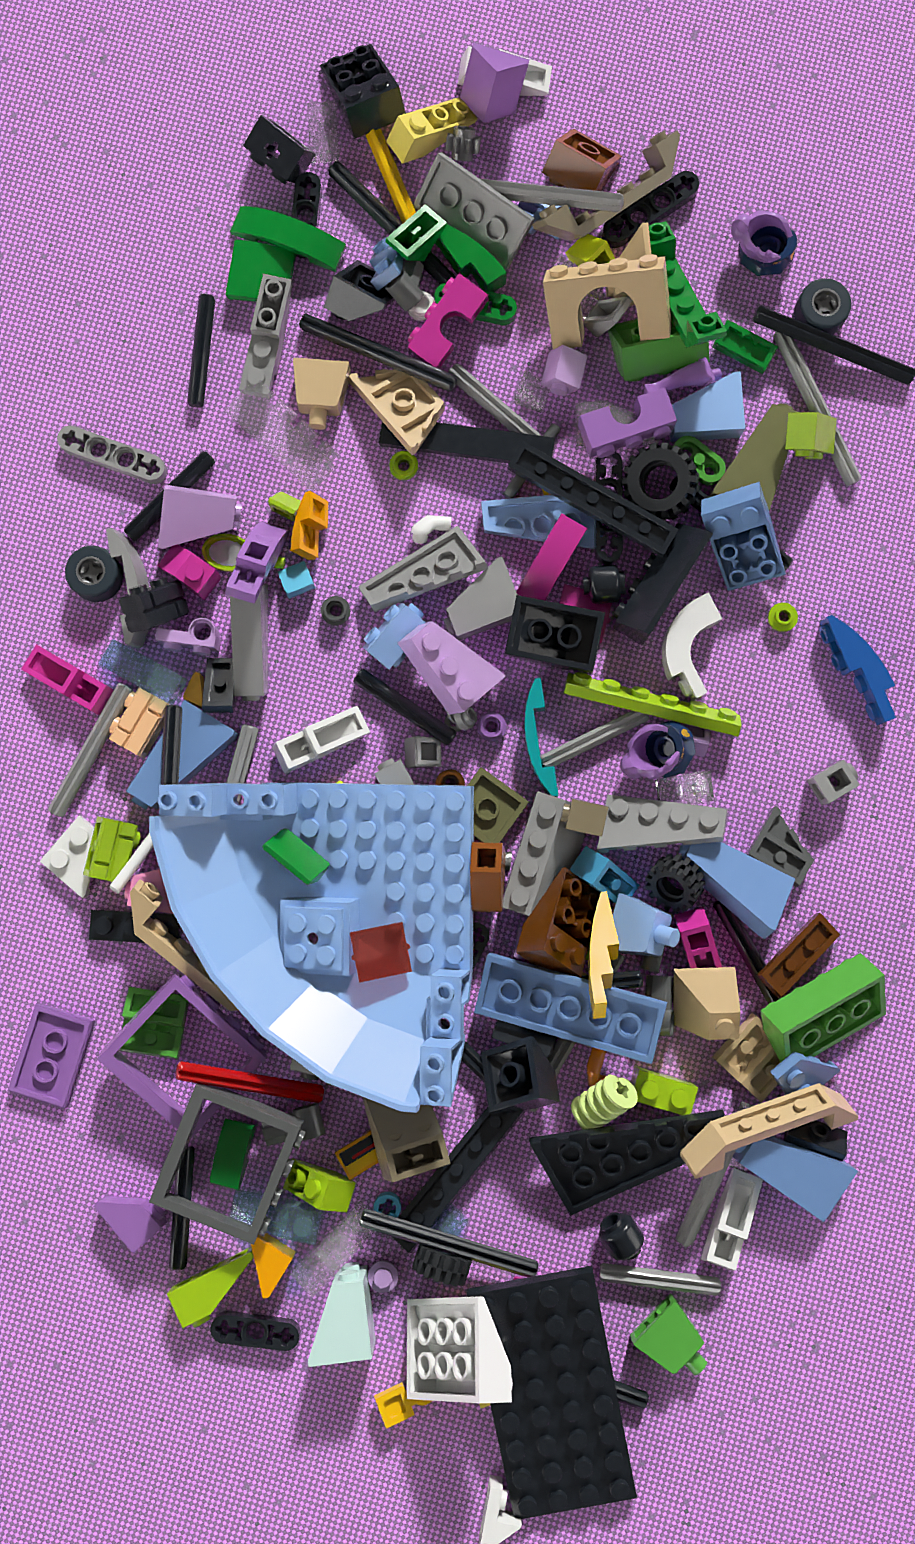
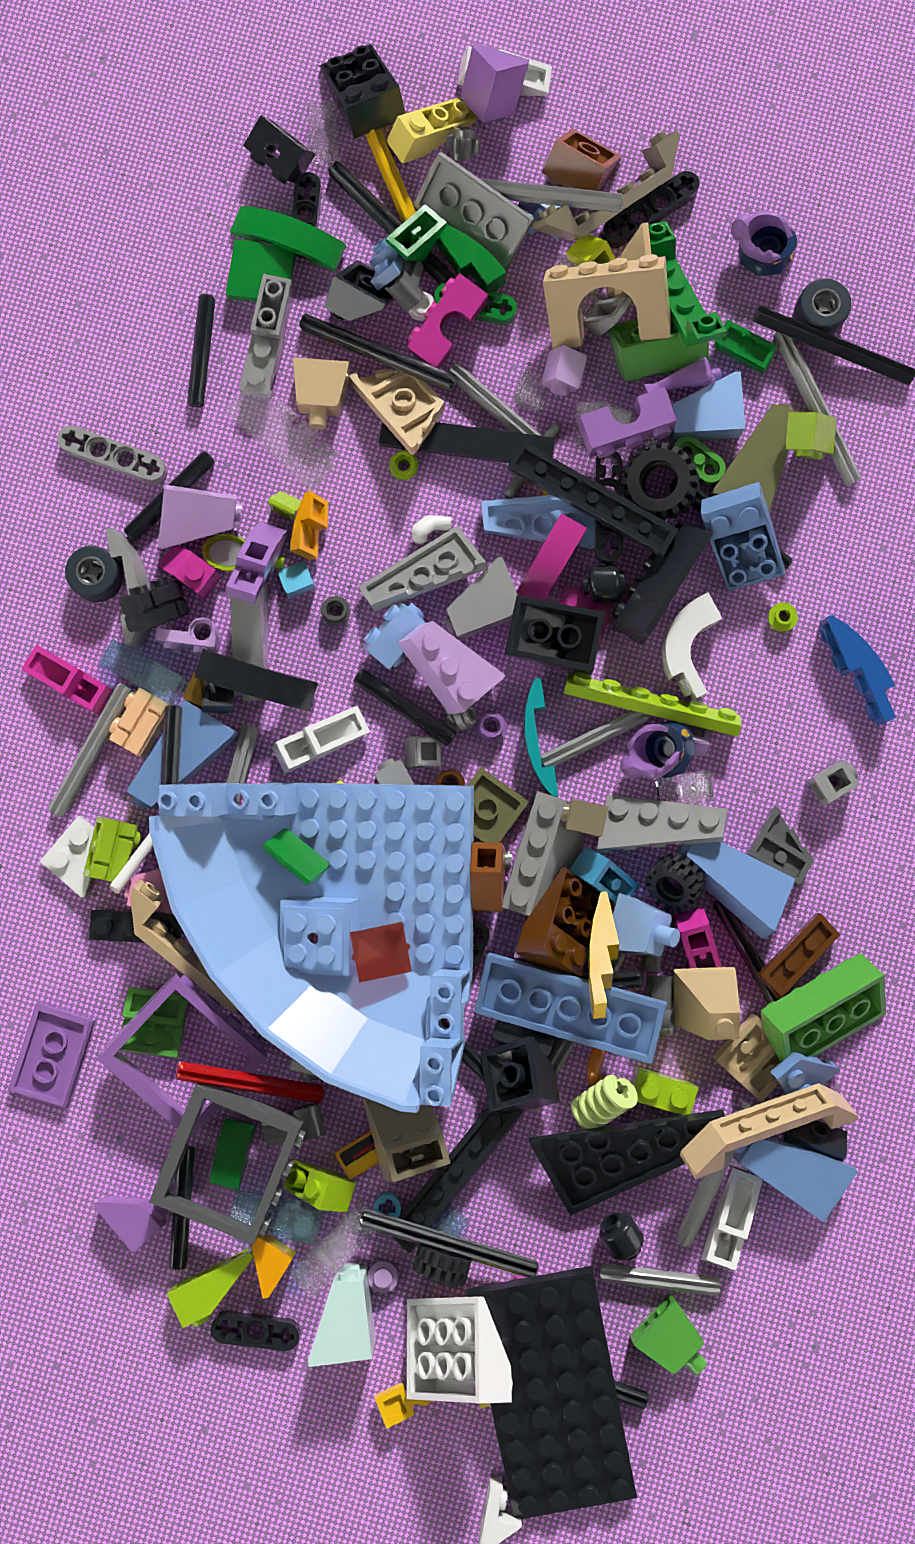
none -> black slope [194,648,318,711]

